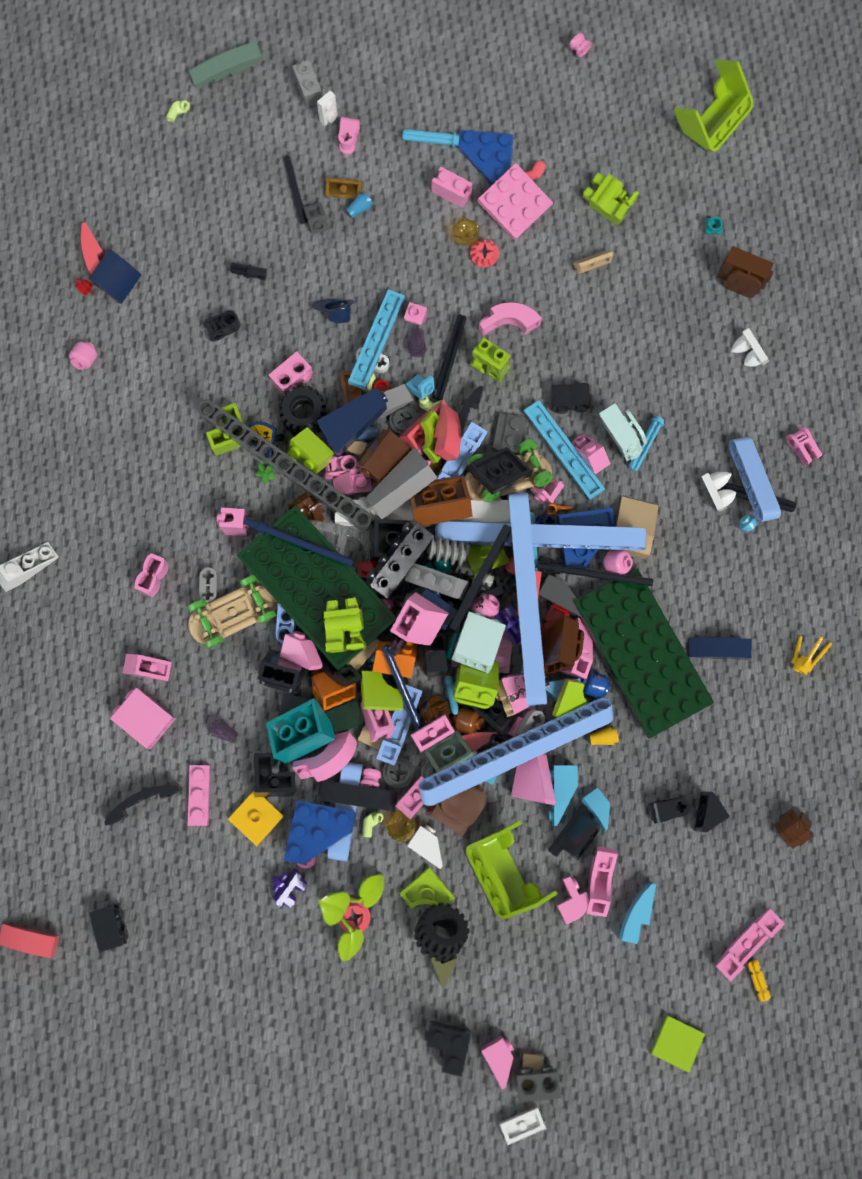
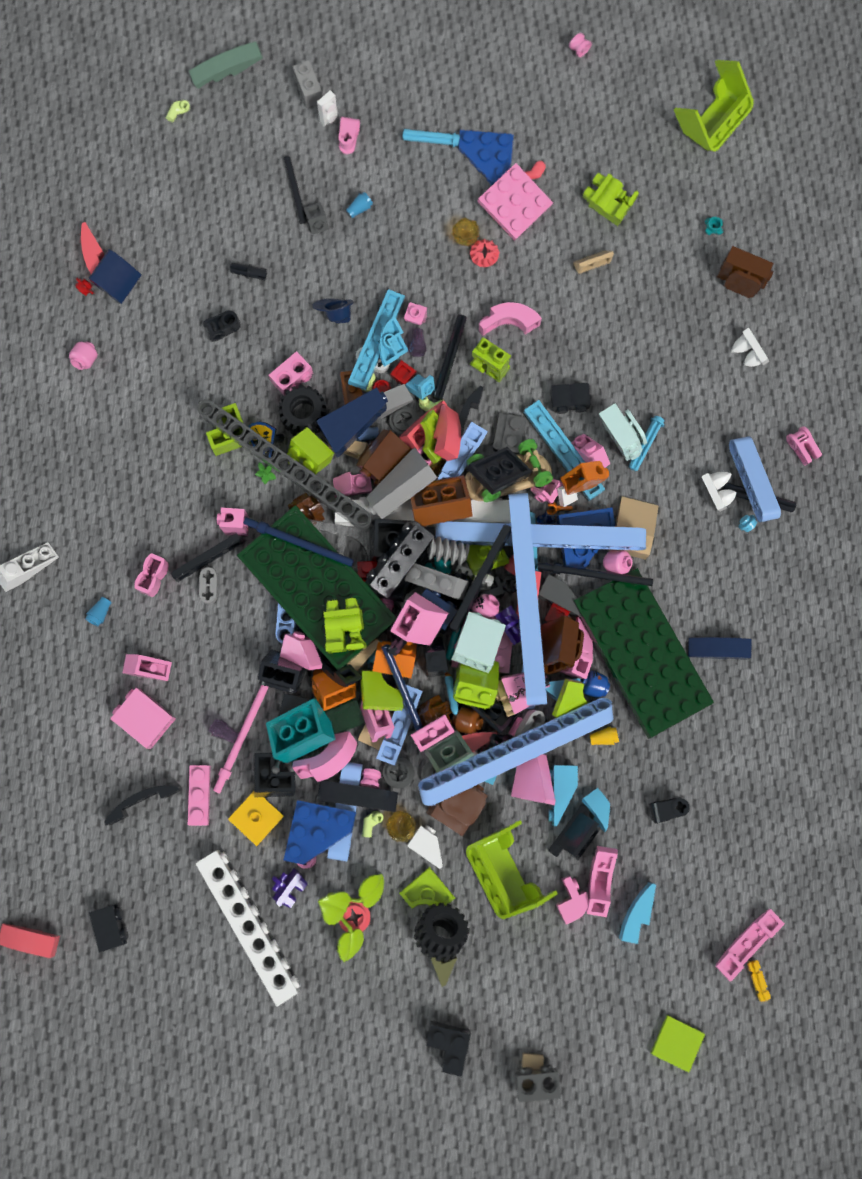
tan piece [187,575,278,649] -> none
bright pink piece [323,455,359,480] -> none
pearl gold slope [325,177,363,199] -> none
bright pink slope [396,776,425,819] -> none
bright pink brick [432,167,472,208] -> none
bright pink slope [481,1035,514,1089] -> none
white plate [499,1106,546,1145] -> none
black slope [694,791,730,832] -> none
reddish brown hair [774,807,814,849] -> none
yellow plant [791,636,832,675] -> none
none -> dark azure cone [85,597,111,627]
none -> black tile [170,533,243,582]
none -> white brick [195,850,301,1007]
none -> bright pink bar [213,685,269,793]
none -> medium azure brick [379,316,409,367]
none -> red plate [390,360,416,386]
none -> white tile [557,486,578,507]
none -> orange torso [561,461,609,495]

